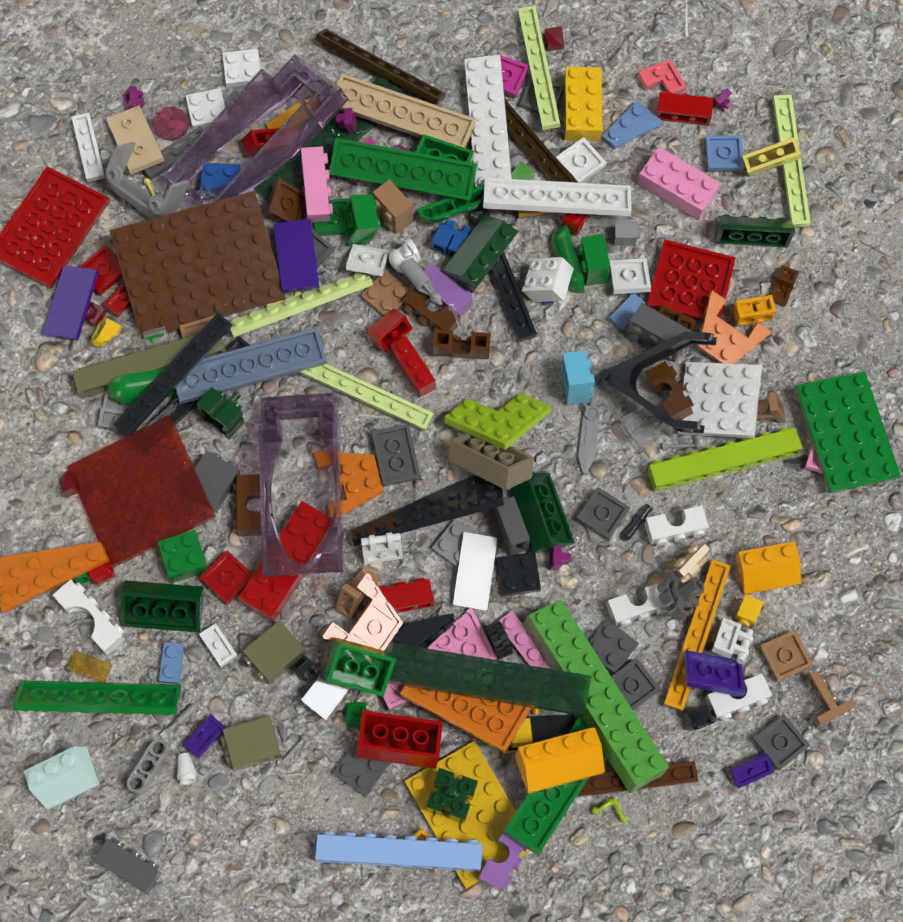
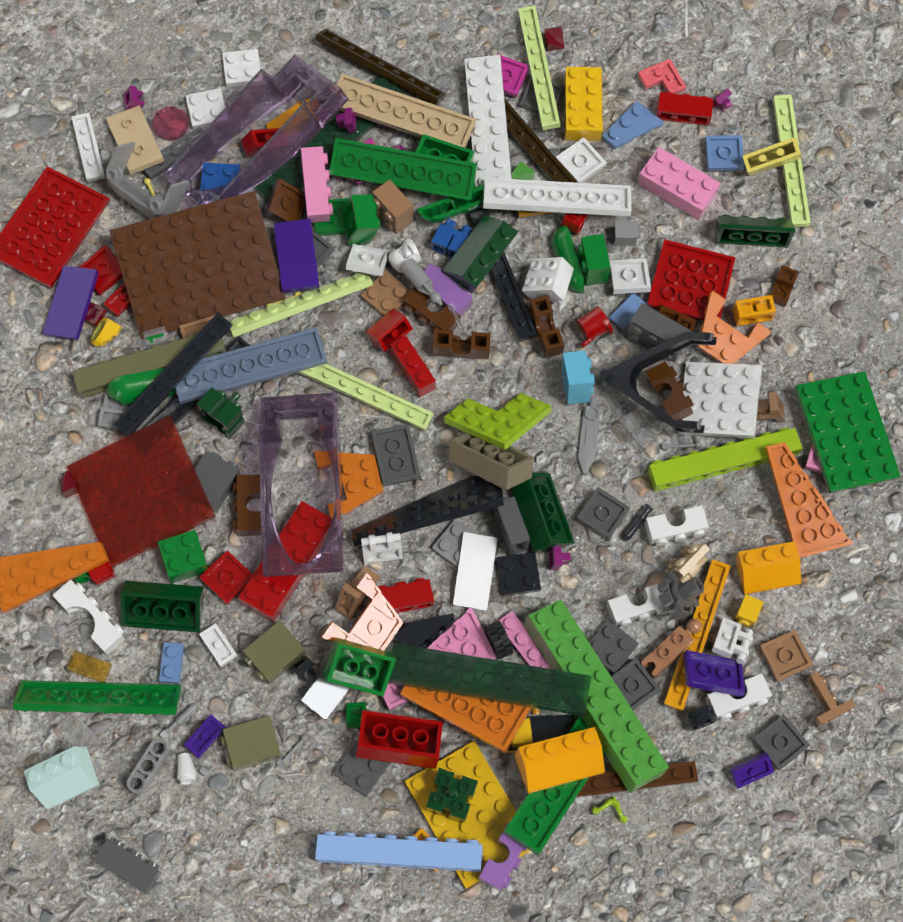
none -> reddish brown arch [529,295,565,358]
none -> red hat [576,306,613,348]
none -> nougat plate [641,618,702,679]
none -> orange wing [765,442,853,558]

